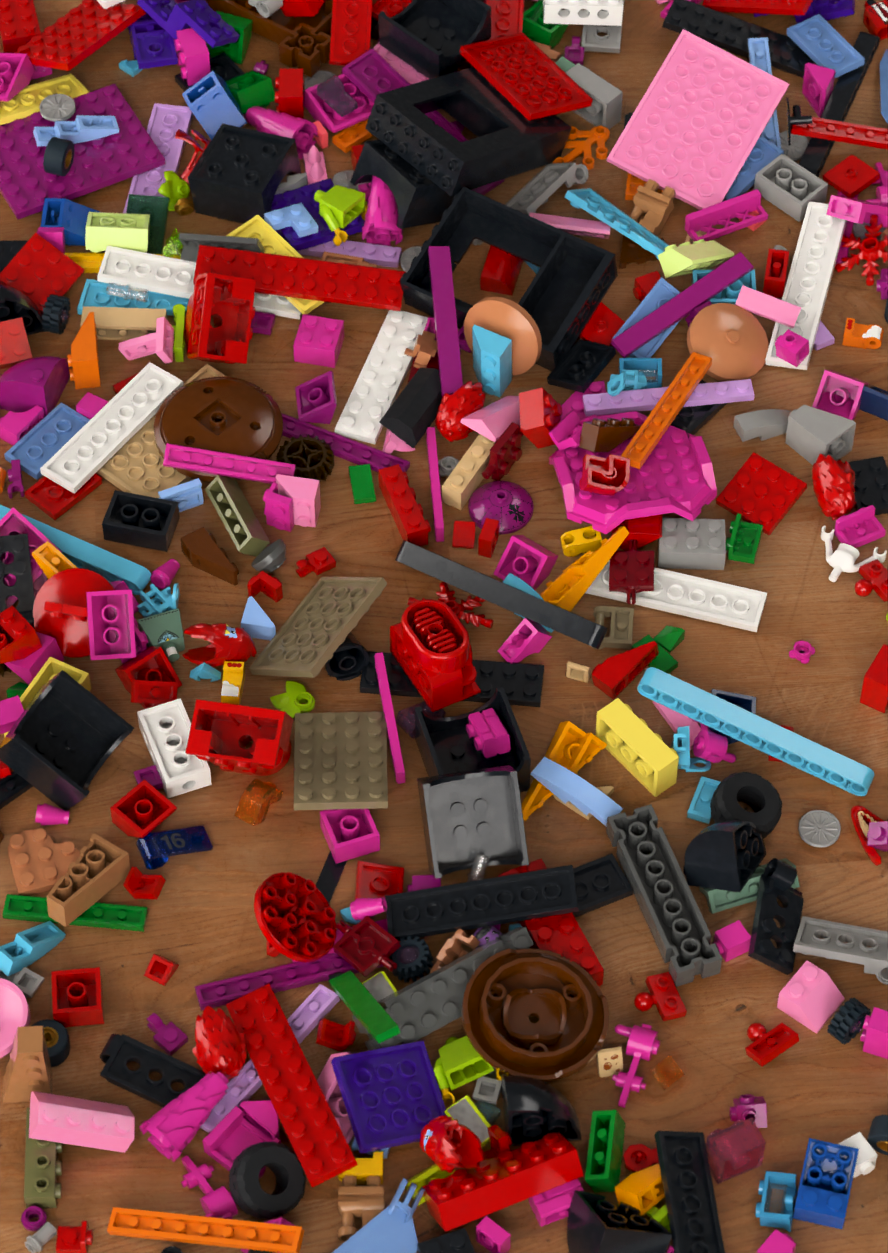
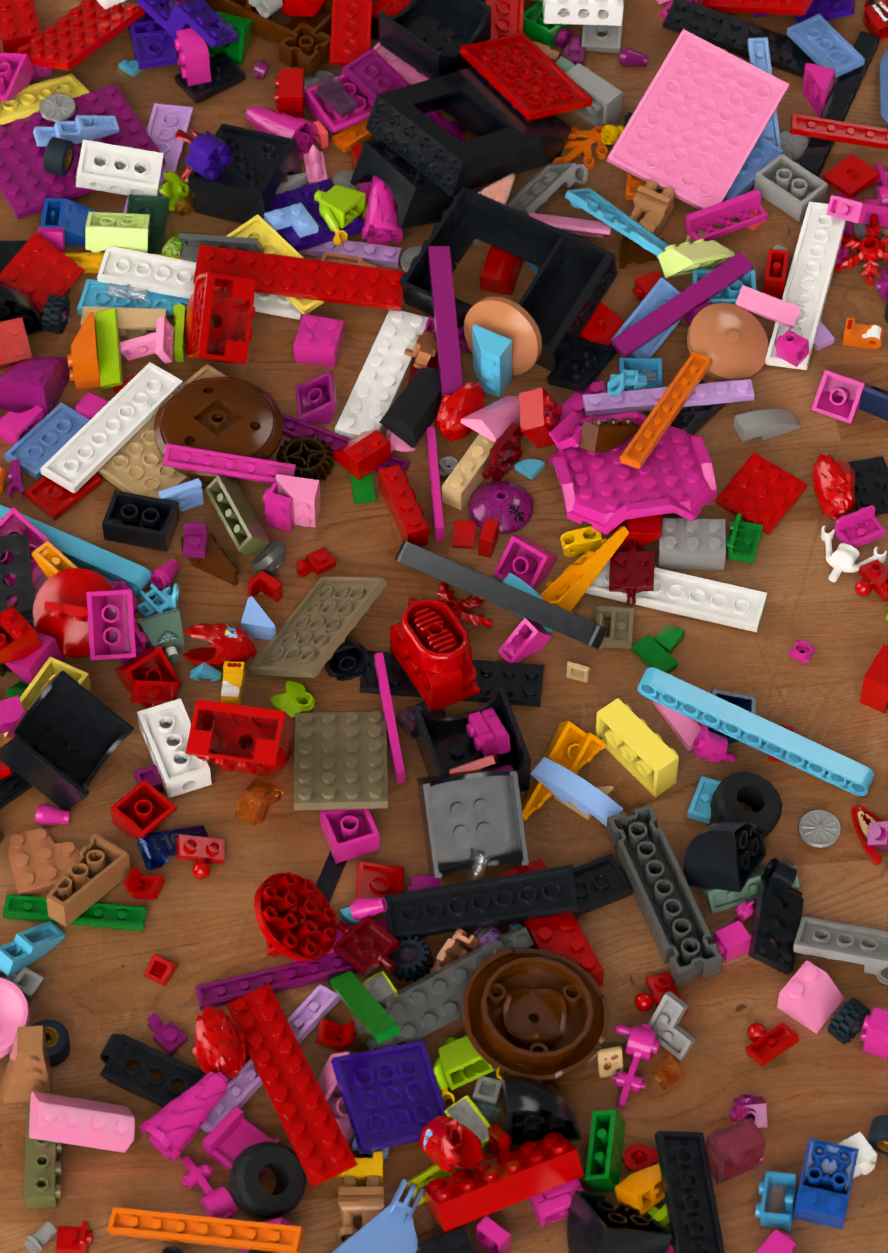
magenta plate [21,1206,47,1231] -> none
red brick [51,967,104,1027] -> none
slope [182,71,248,140] -> none
green slope [225,71,275,114] -> none
dark pink slope [239,1100,279,1140] -> none
magenta plate [251,311,275,335] -> none
red brick [579,454,630,495] -> none
red slope [592,641,659,700] -> none
medium azure piece [671,726,711,772] -> none
light grey slope [785,405,856,465] -> none
black shield [786,97,812,145] -> none
none -> white brick [76,140,164,200]
none -> lime tile [95,308,123,389]
none -> red plate [176,834,225,880]
none -> magenta bracket [183,522,208,558]
none -> dark purple brick [185,132,233,181]
none -> red slope [333,430,391,480]
none -> plate [449,754,500,774]
none -> clear red slope [477,174,515,205]
none -> medium azure tile [515,459,545,480]
none -> magenta tile [555,28,572,48]
none -> yellow wheel [601,124,625,145]
none -> magenta cone [619,47,648,67]
none -> light grey plate [648,991,696,1061]
none -> dark pink plate [733,900,756,923]

